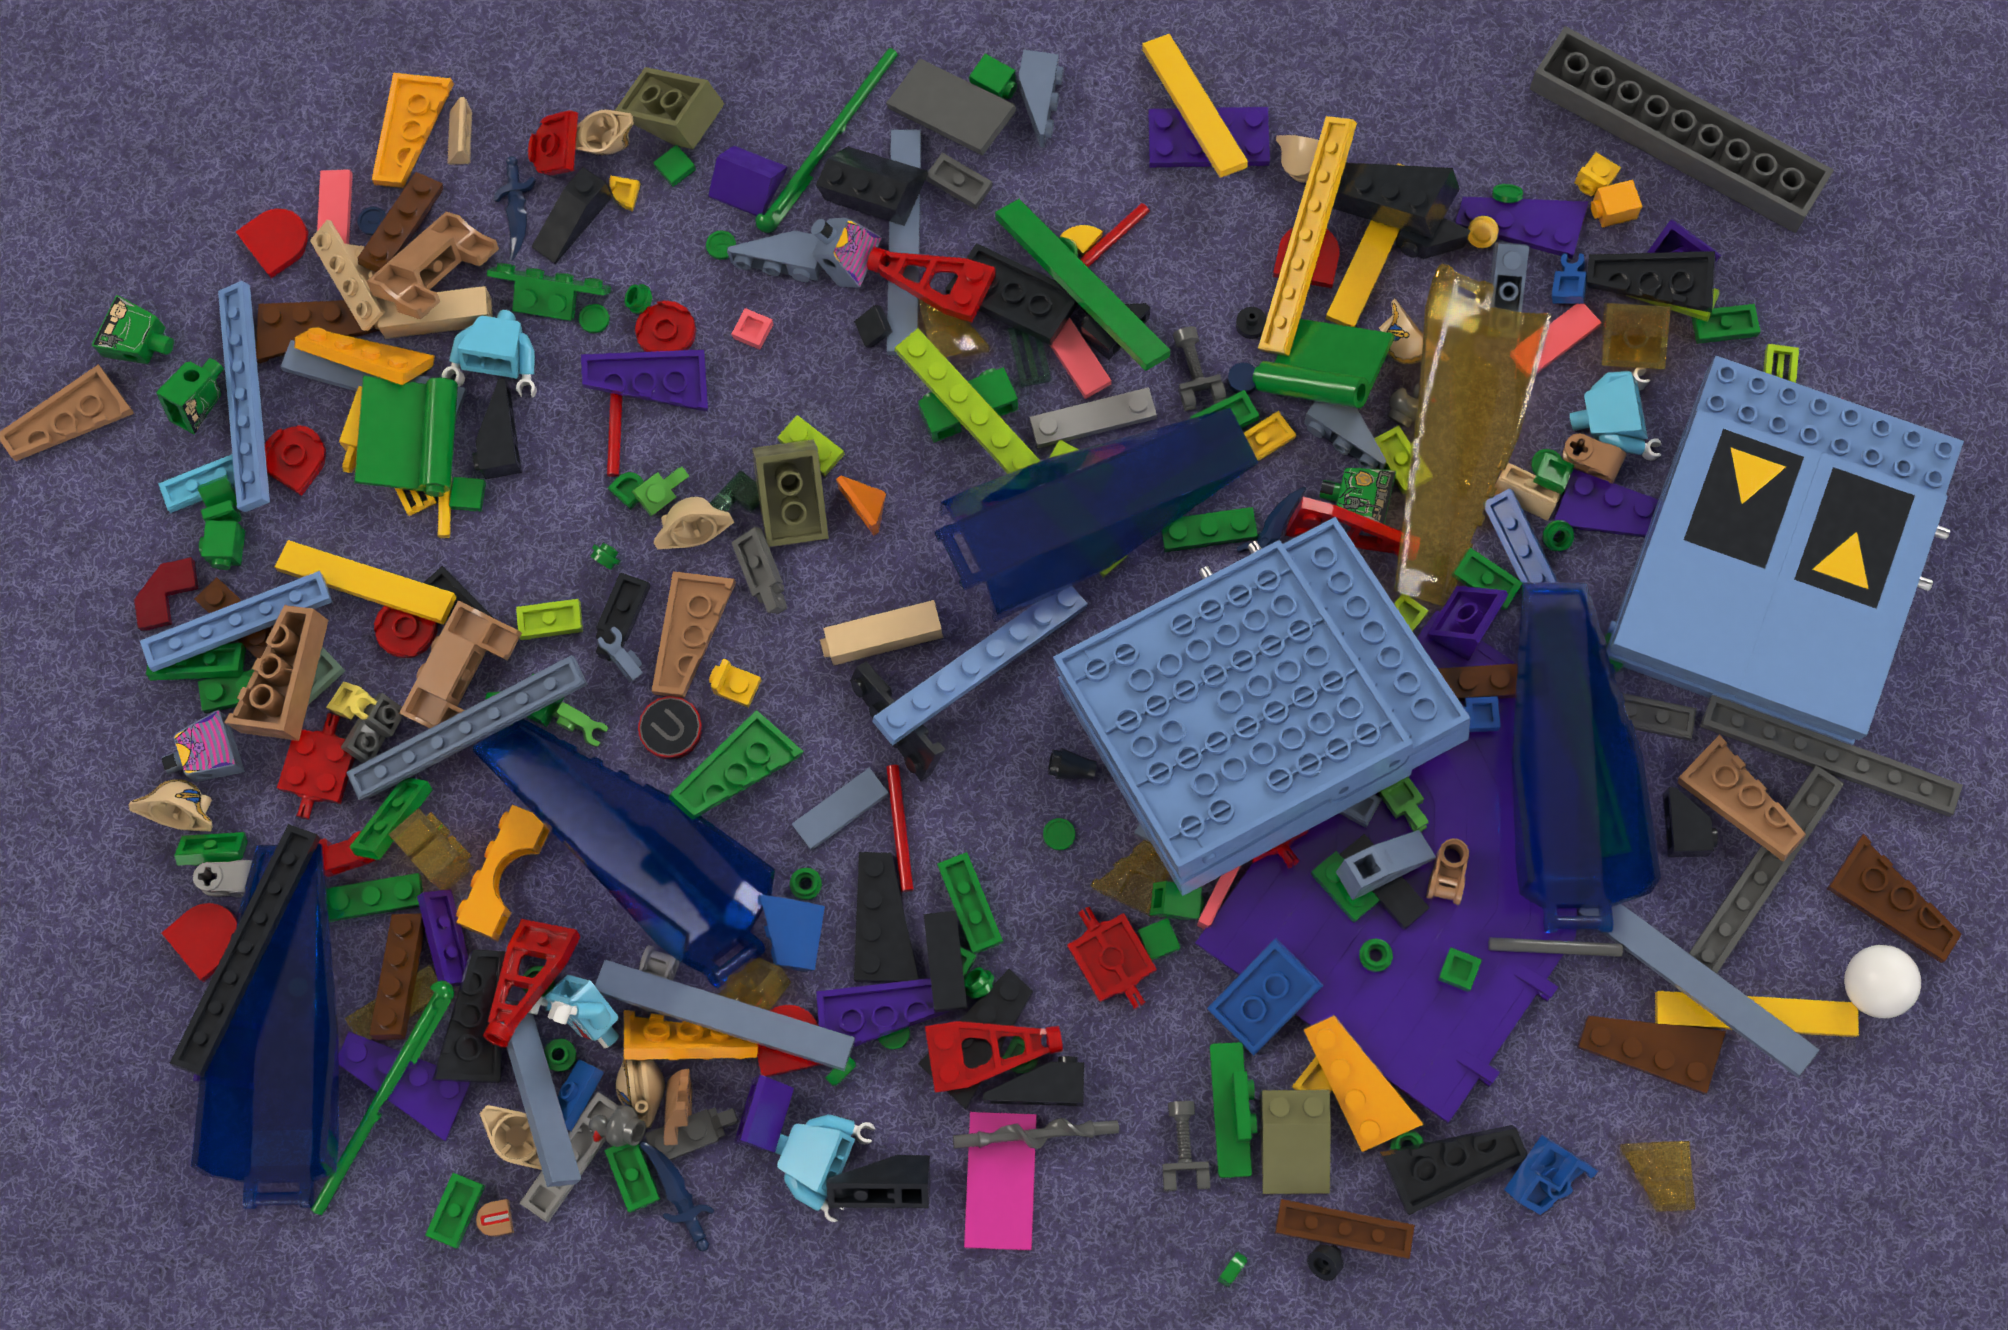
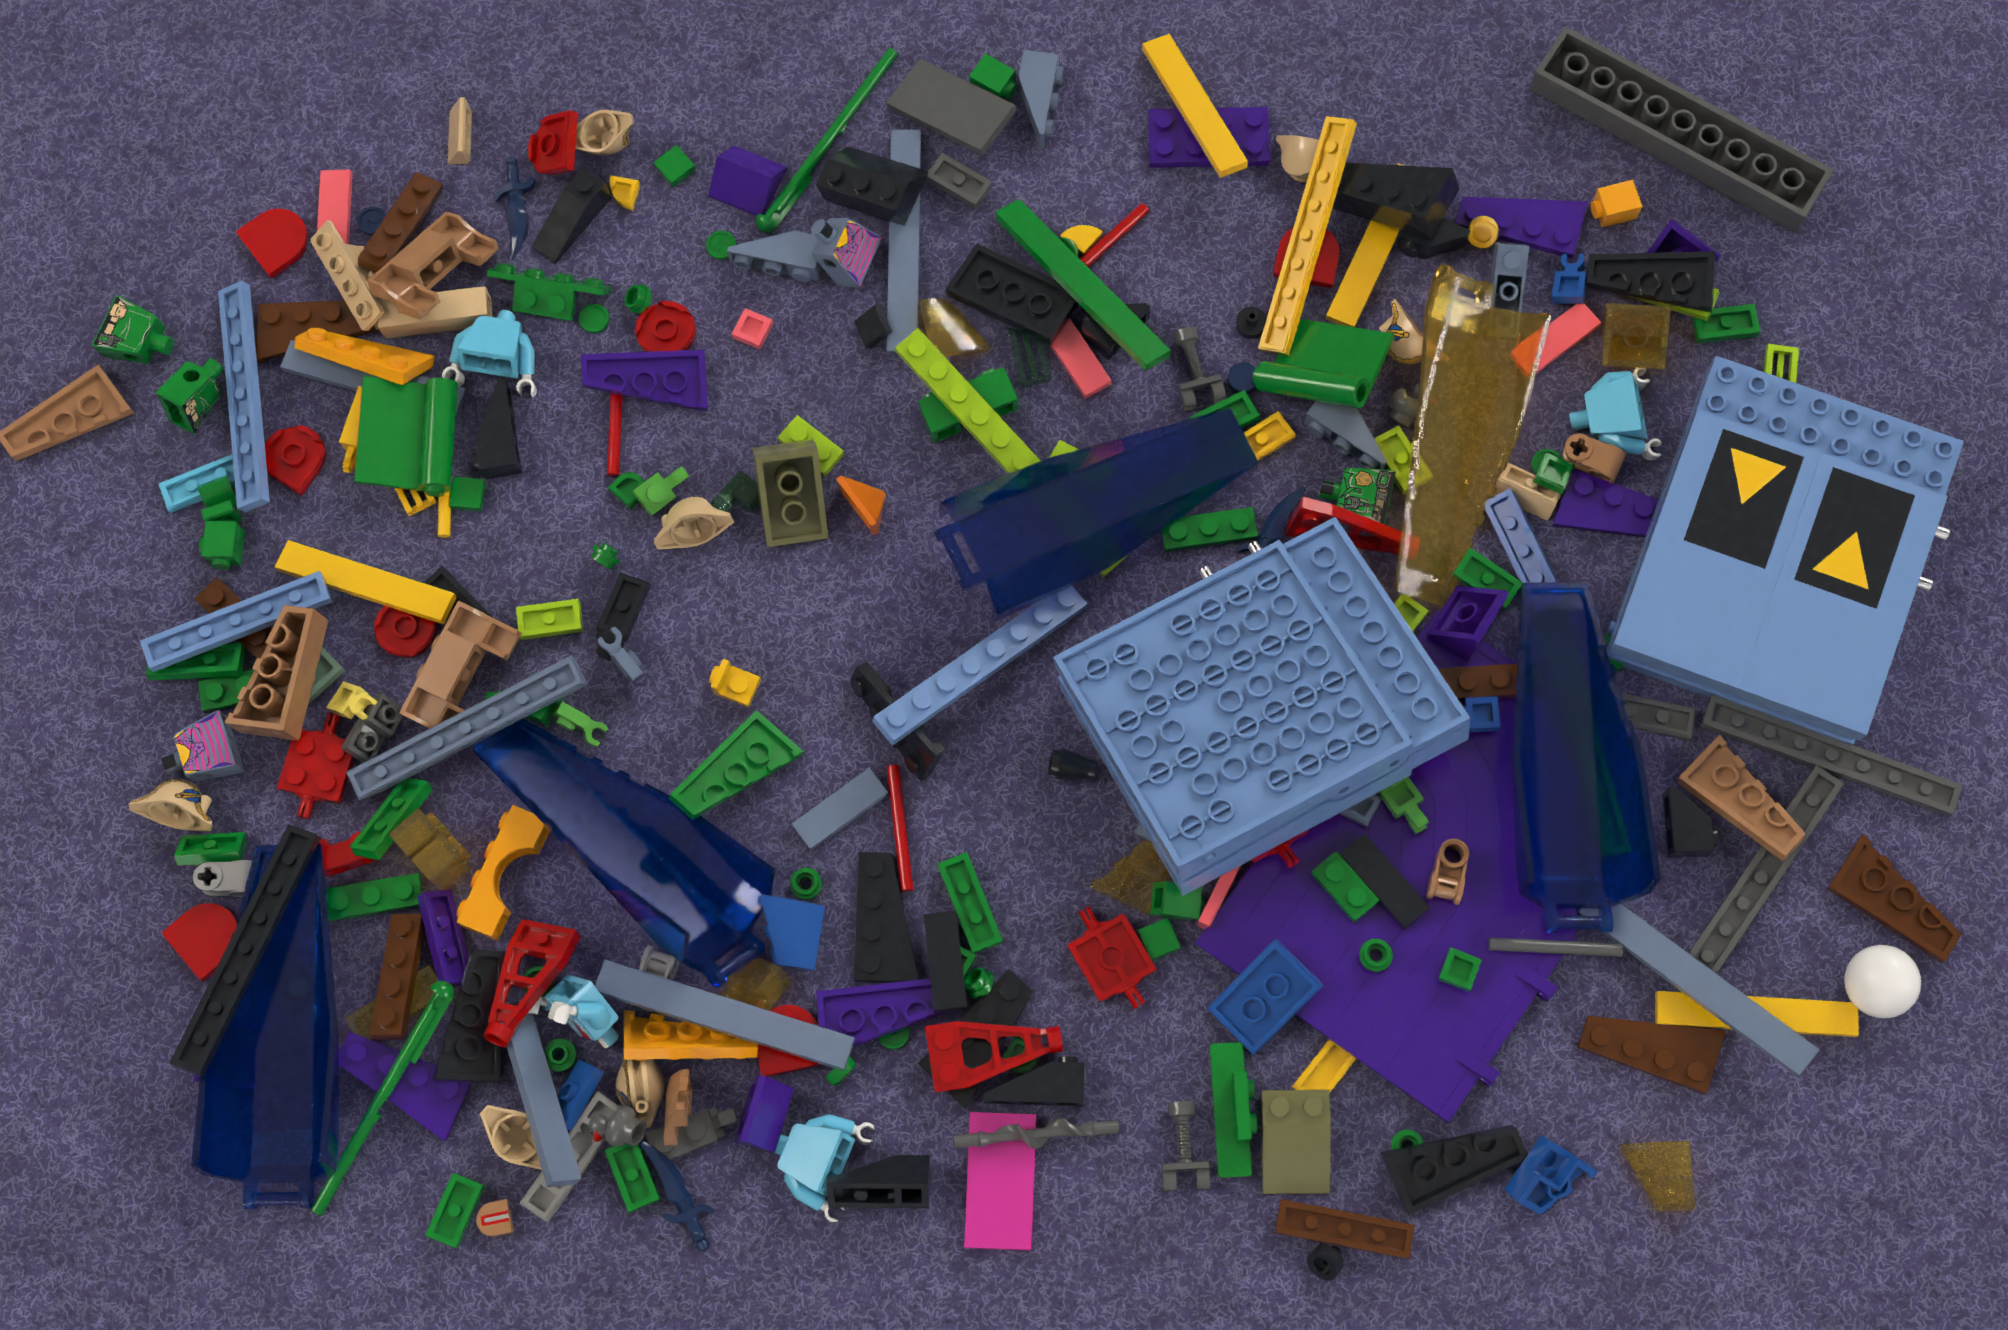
dark red tile [134,557,199,631] -> none
light orange wing [372,73,454,188] -> none
olive slope [614,67,725,149] -> none
black tile [638,696,702,759] -> none
medium nougat wing [652,571,736,698] -> none
dark grey hinge [732,527,788,614] -> none
tan brick [820,600,943,666] -> none
red plate [867,247,996,323] -> none
light grey plate [1030,387,1157,448] -> none
green piece [1043,818,1075,851] -> none
green tile [1217,1251,1248,1288] -> none
light orange wing [1304,1015,1423,1152] -> none
sand blue slope [1336,830,1436,900] -> none
green piece [1492,184,1523,203] -> none
green plate [1542,520,1574,551] -> none
yellow bracket [1575,152,1621,196] -> none

